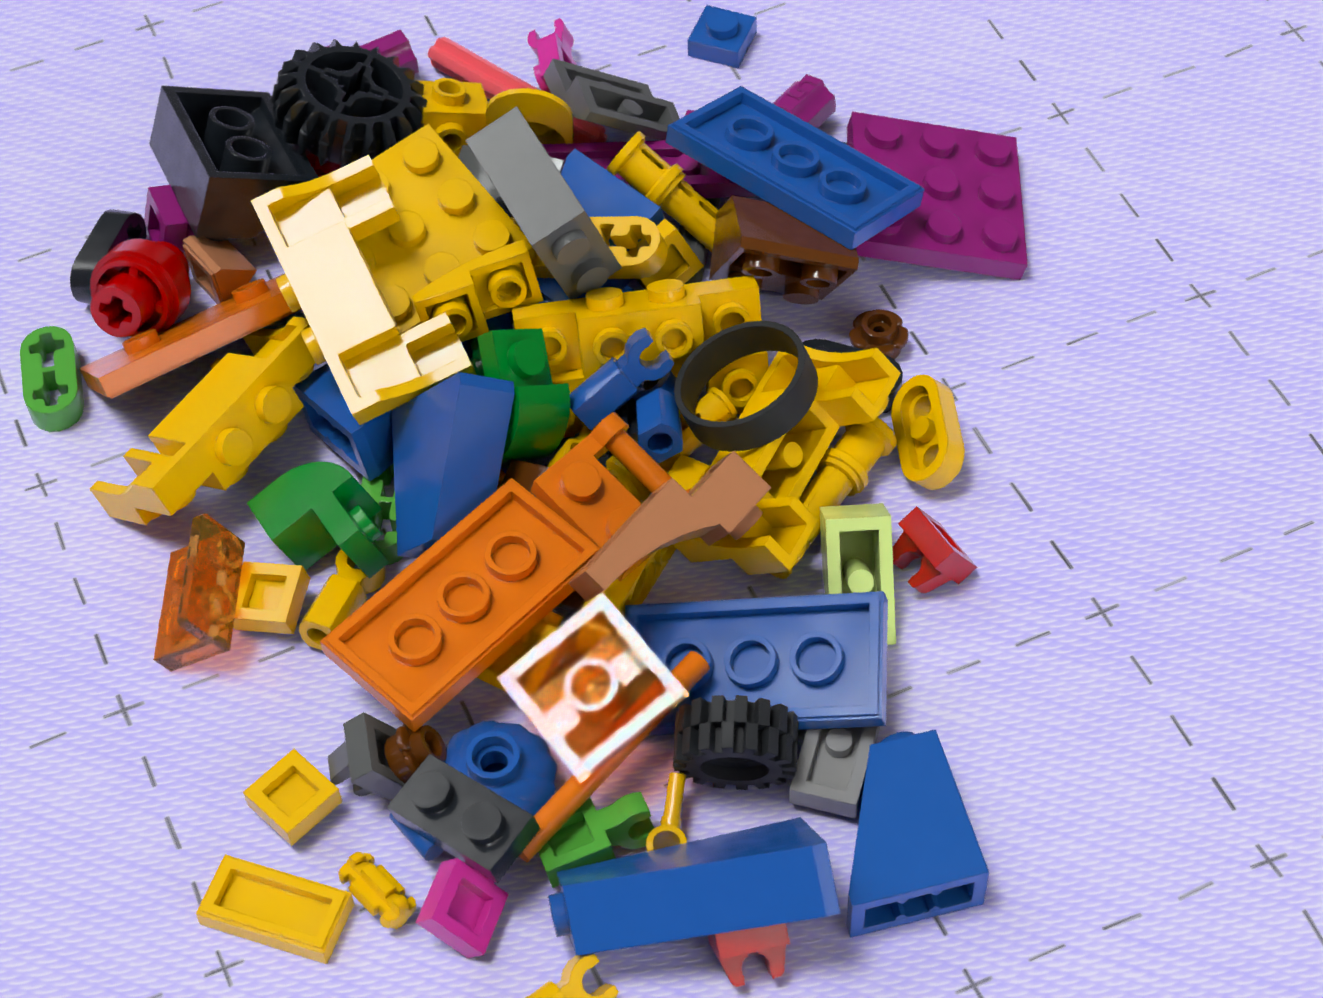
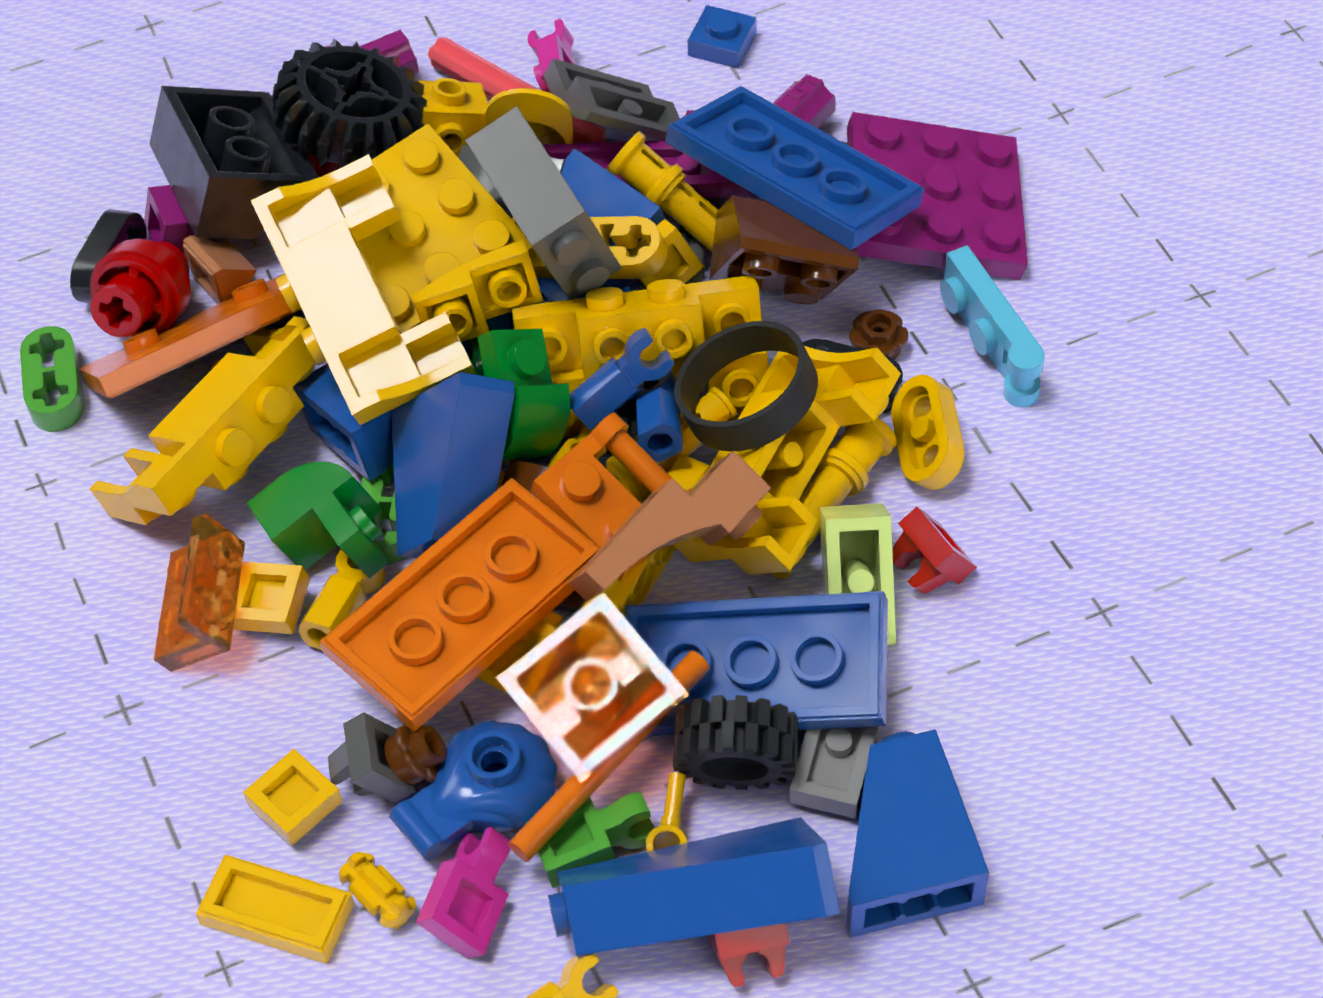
black plate [387,754,541,883] -> none
none -> medium azure plate [940,245,1045,407]

